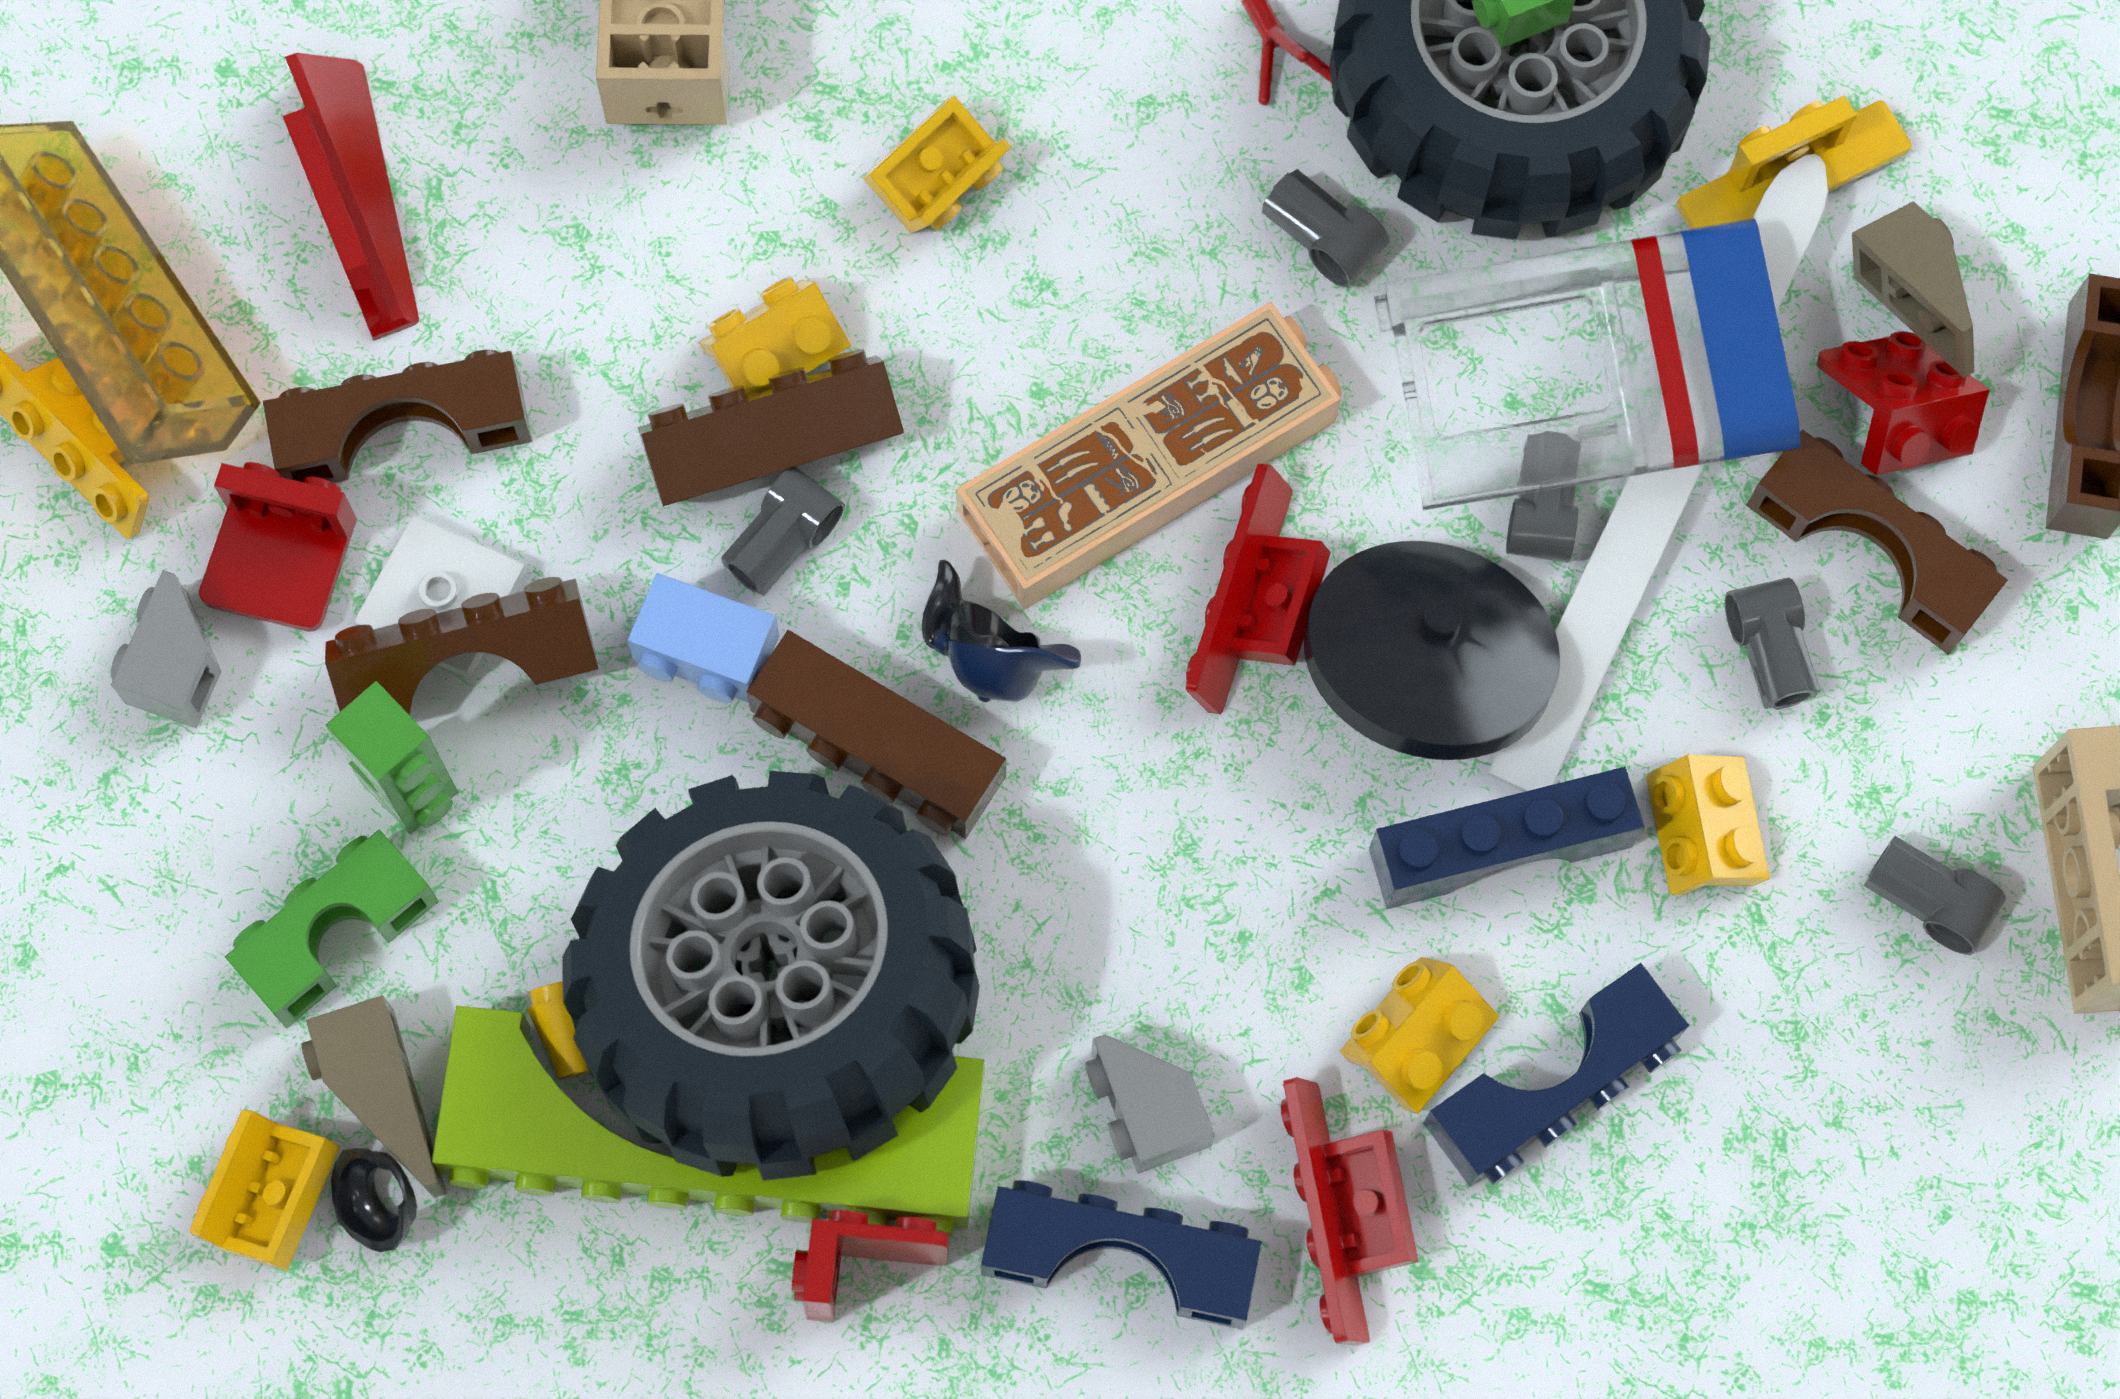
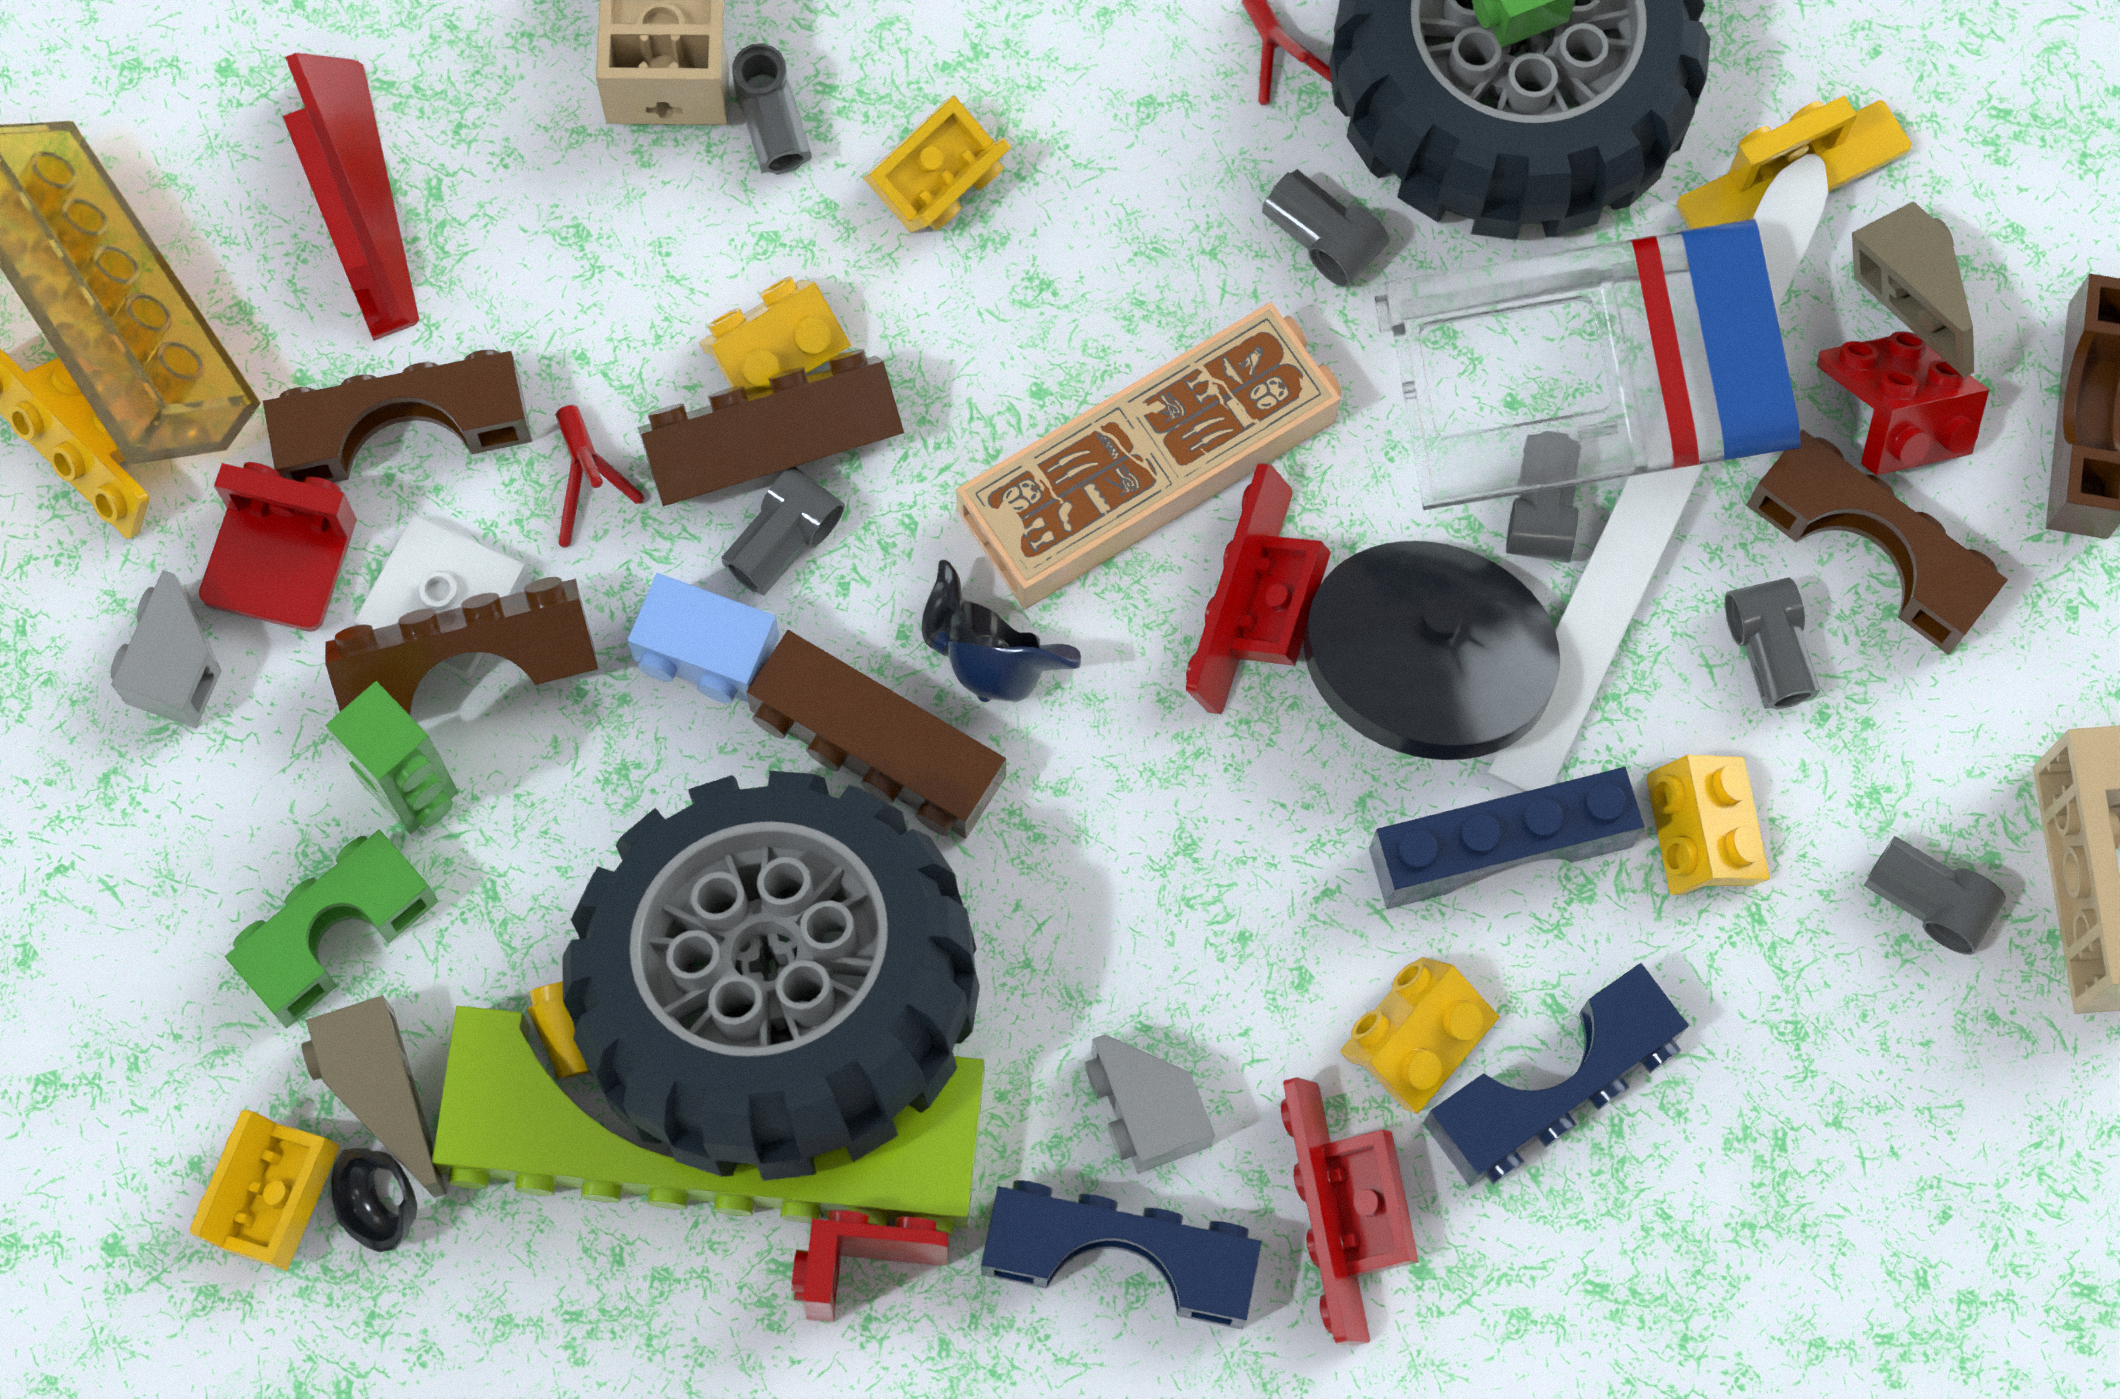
none -> red plant [555,405,644,548]
none -> dark grey piece [732,43,812,175]

